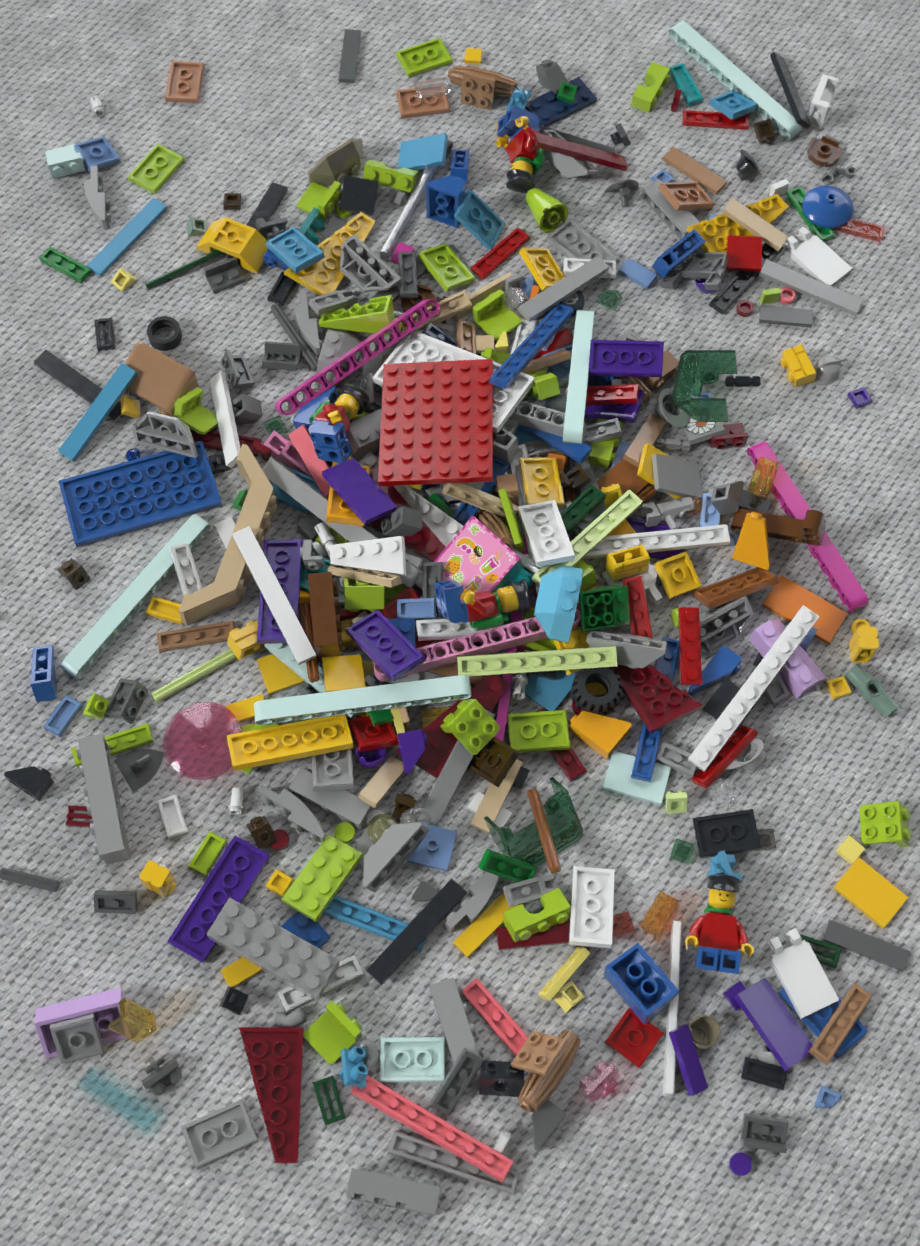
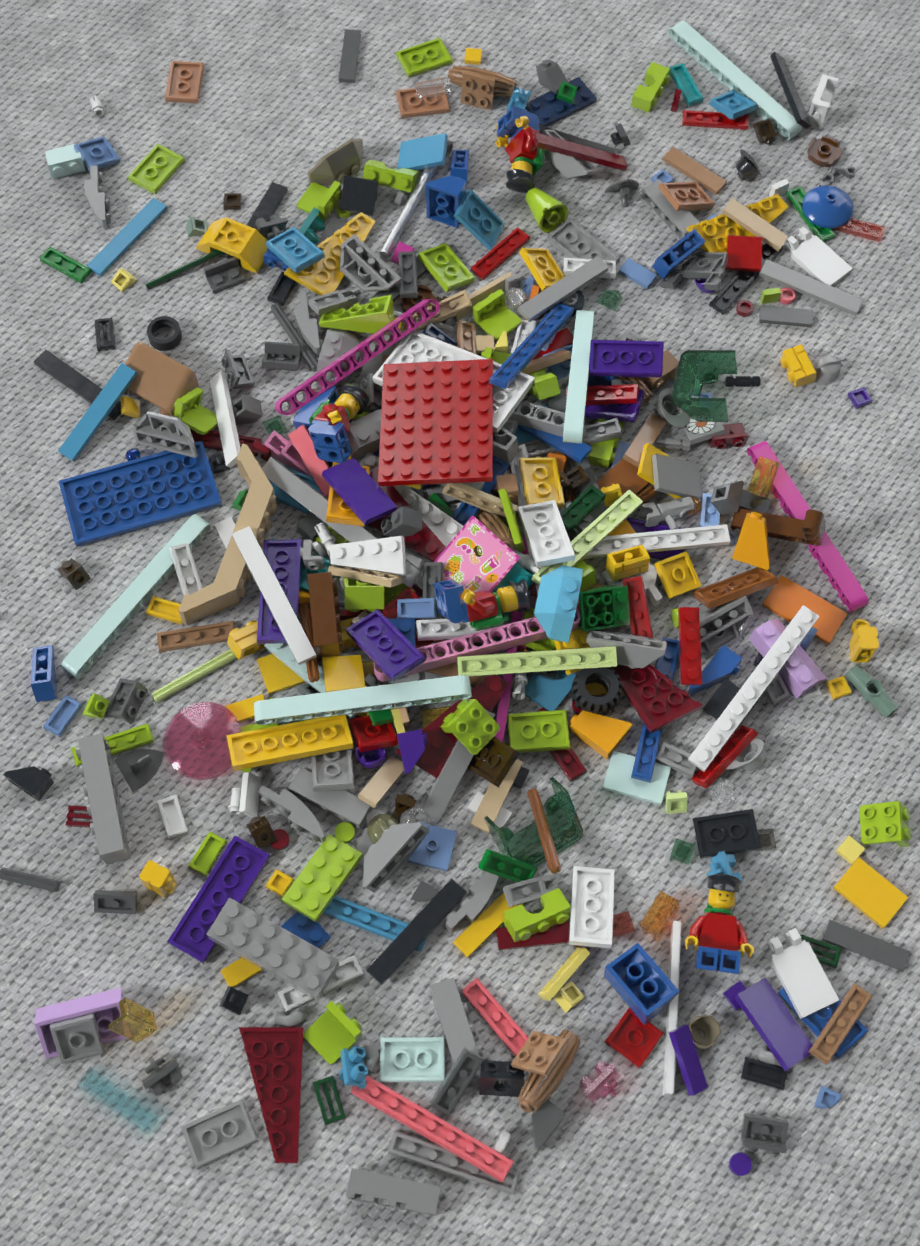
none -> white tile [239,772,261,817]

